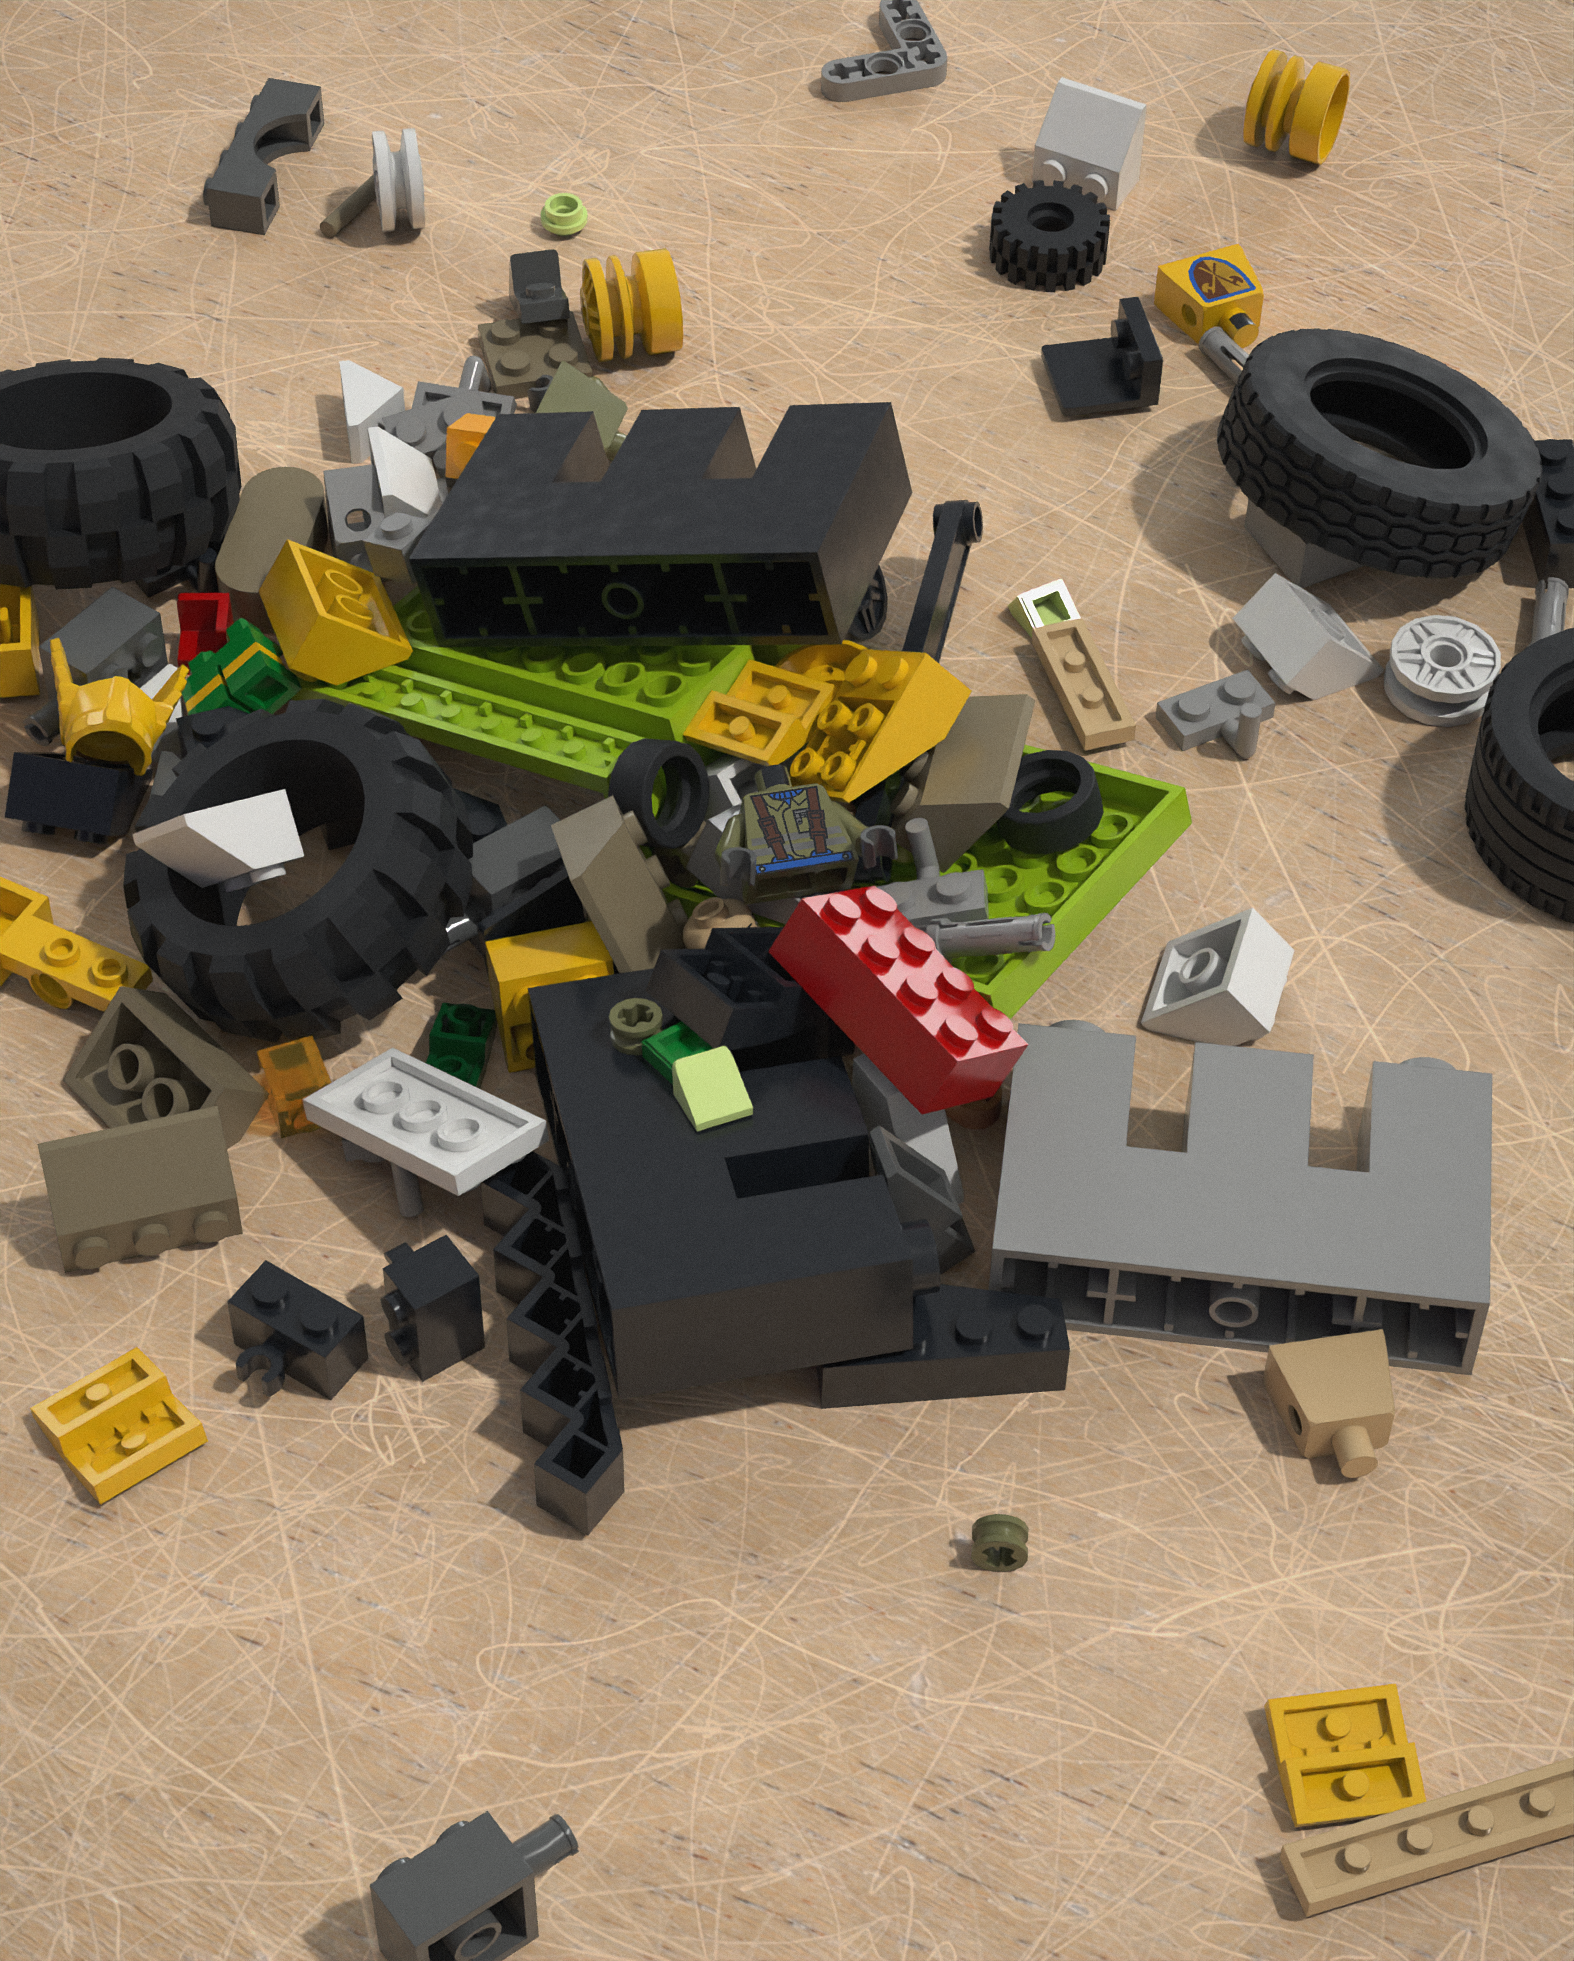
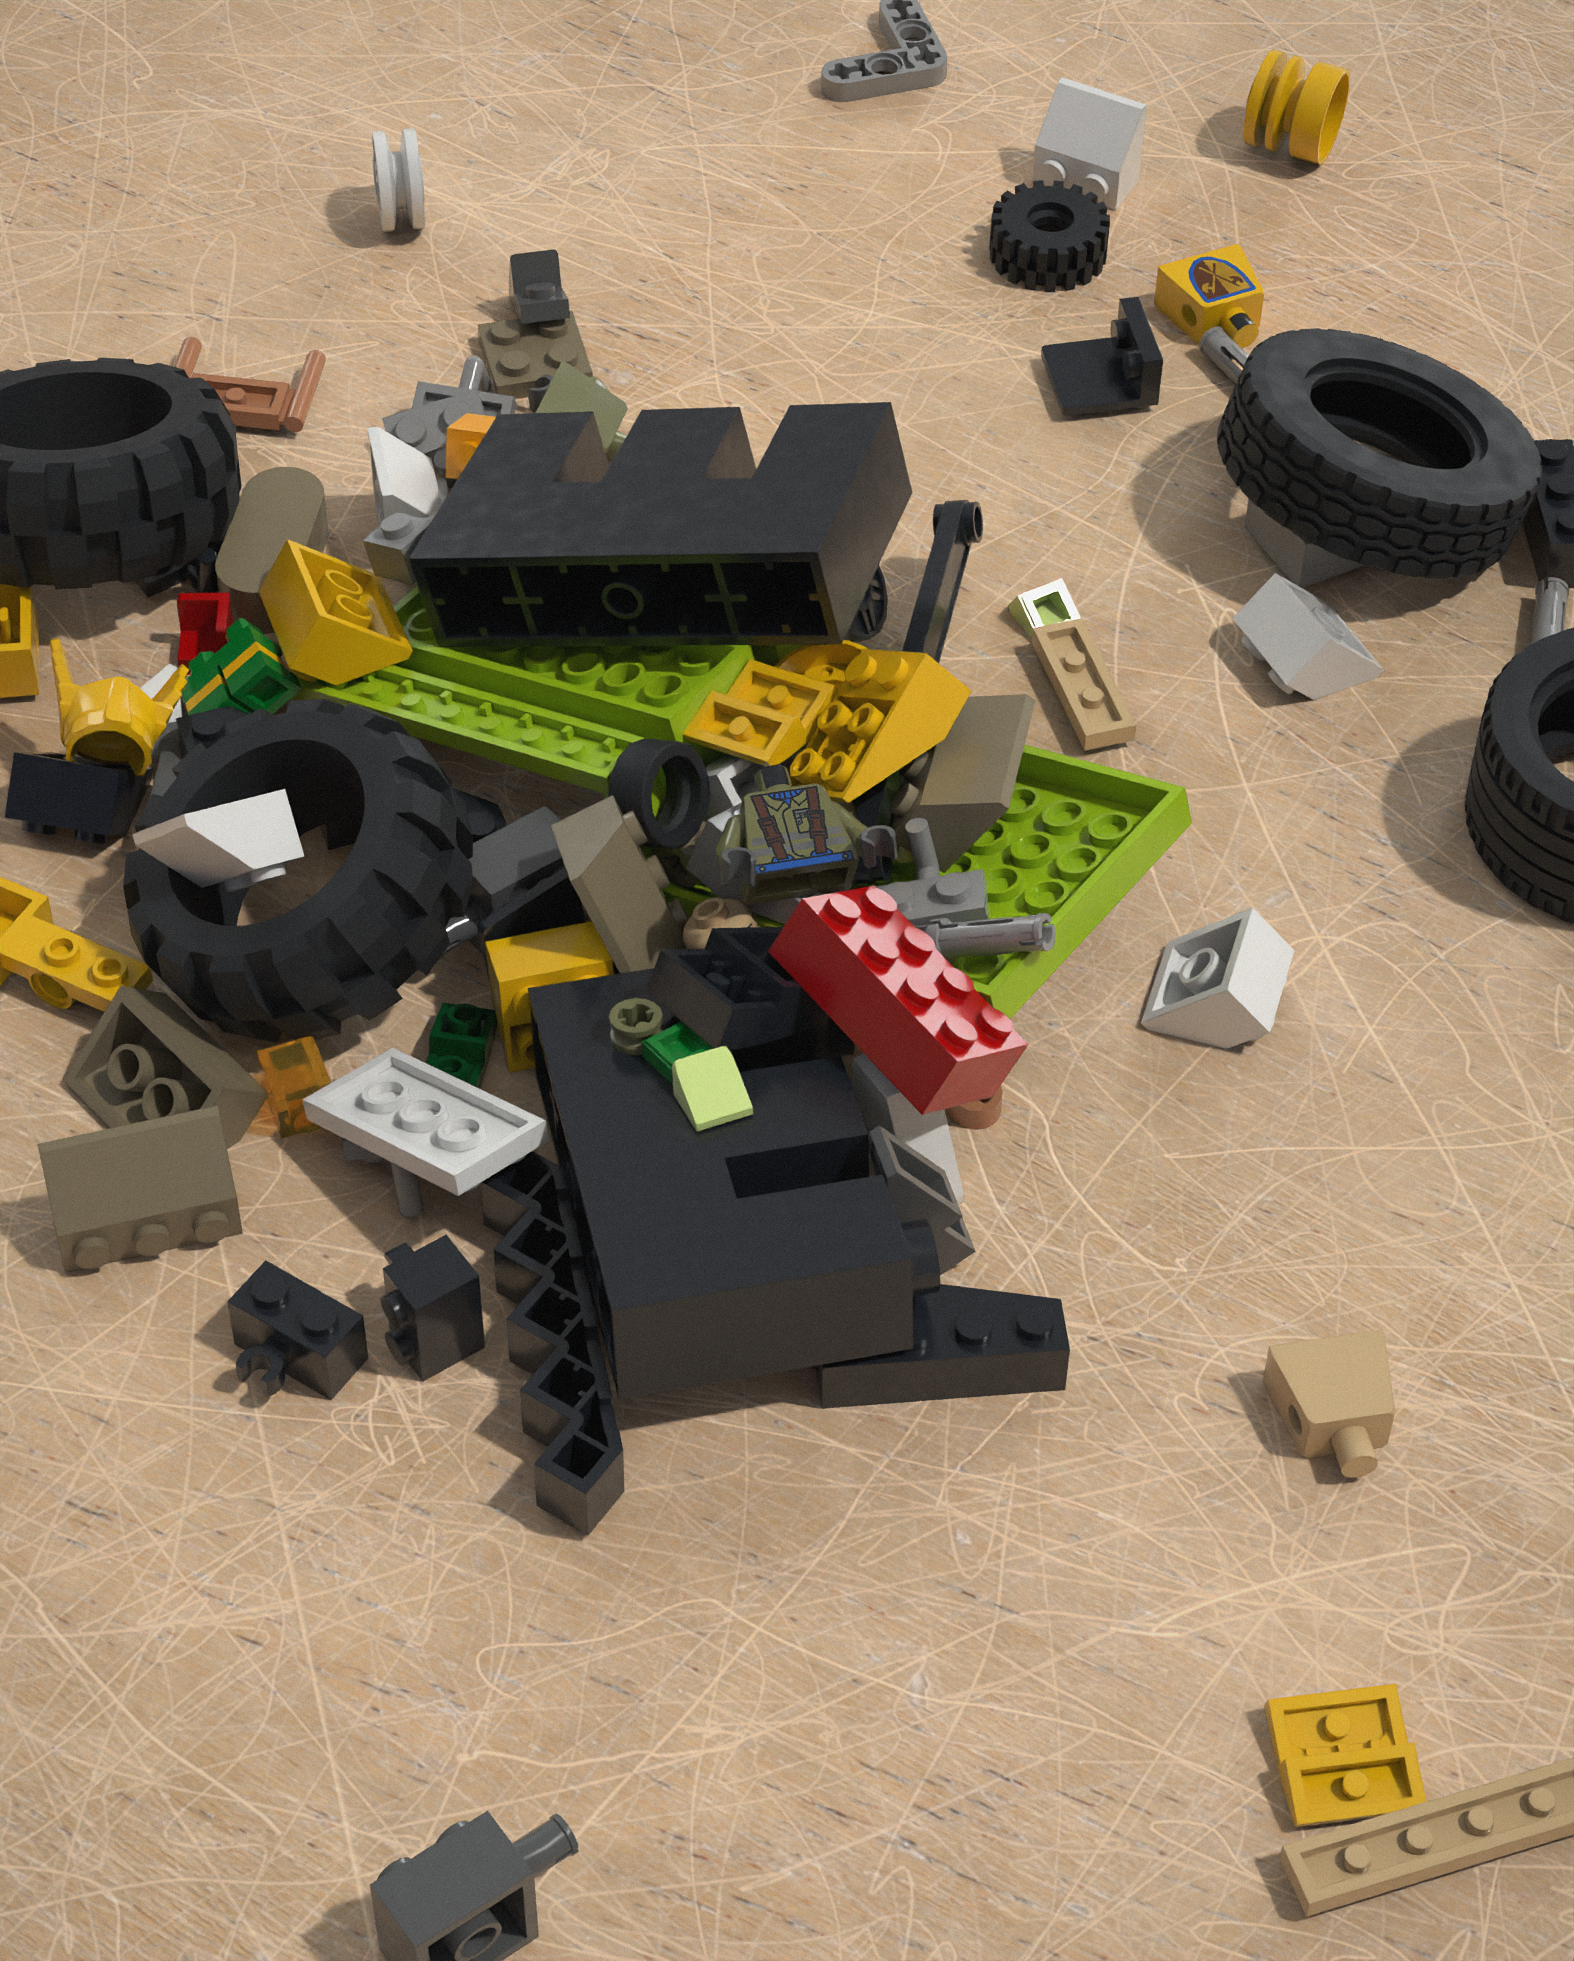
dark grey brick [23,587,168,747] -> none
yellow slope [30,1347,208,1505] -> none
dark grey arch [203,78,324,235] -> none
dark tan bar [320,150,400,238] -> none
light grey torso [323,464,388,583] -> none
white slope [339,360,405,464] -> none
yellowish green plate [541,193,588,236] -> none
yellow wheel [580,248,683,362] -> none
olive bush [971,1514,1029,1572] -> none
light grey brick [989,1020,1492,1375] -> none
black tyre [996,750,1104,855] -> none
light grey plate [1156,669,1275,758] -> none
white wheel [1384,615,1501,727] -> none
none -> nougat plate [173,337,326,432]

